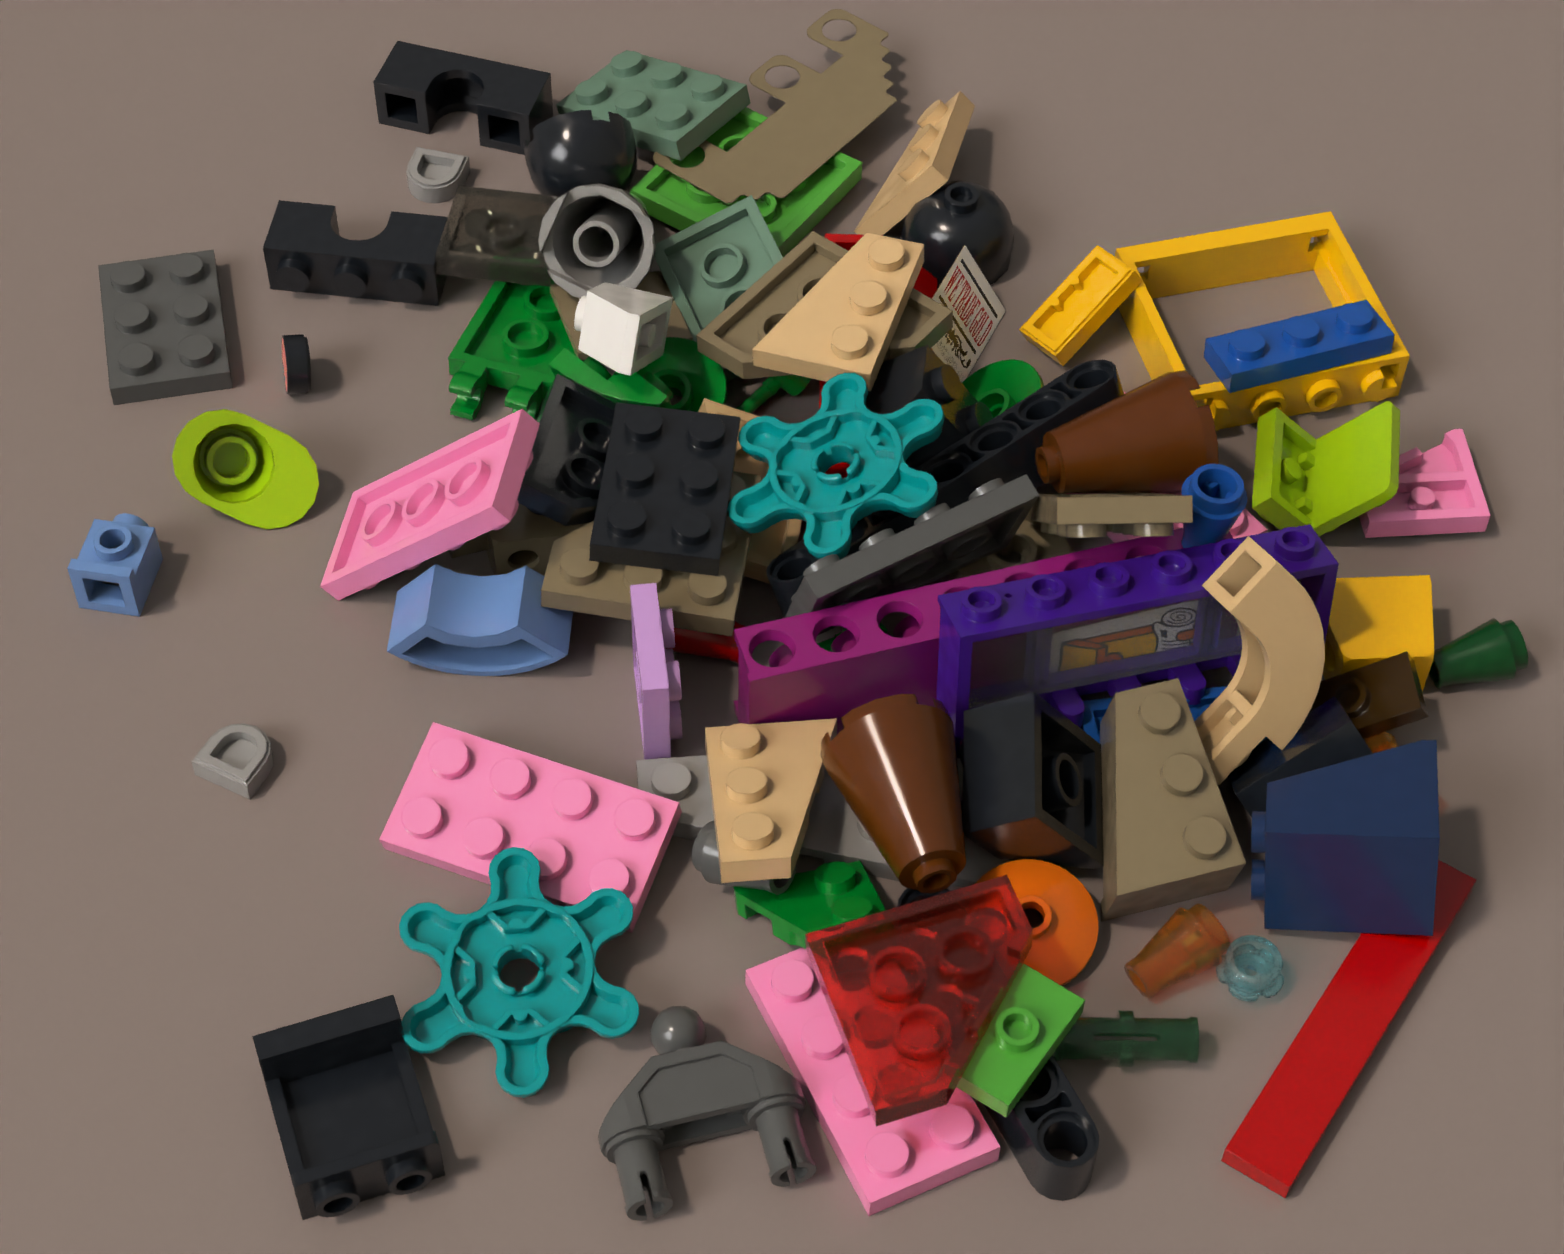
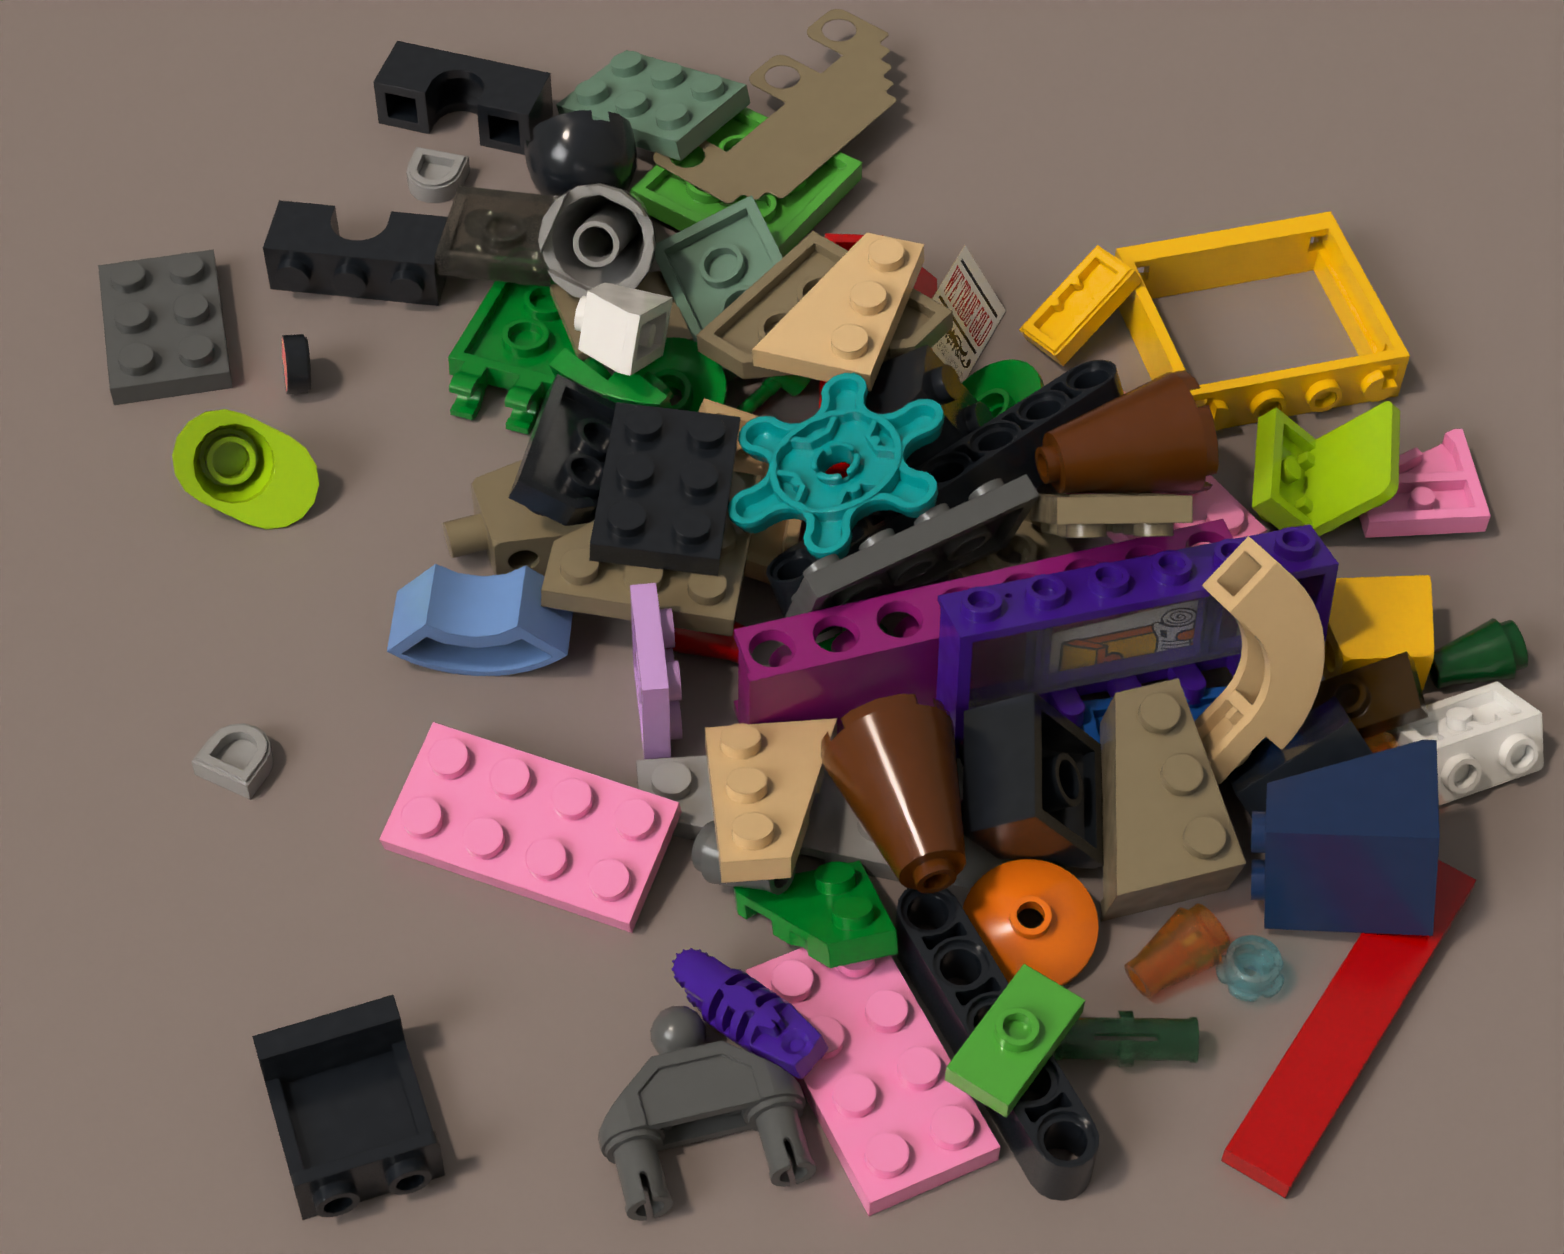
medium blue brick [67,513,163,617] -> none
bright pink plate [320,409,540,601] -> none
teal plate [399,847,640,1098] -> none
clear red plate [805,875,1033,1127] -> none
tan wing [854,91,975,235] -> none
black cylinder [901,180,1014,289] -> none
blue cone [1181,464,1248,548] -> none
blue plate [1204,300,1395,393] -> none
none -> dark purple hinge [672,948,829,1079]
none -> white bracket [1386,681,1544,806]

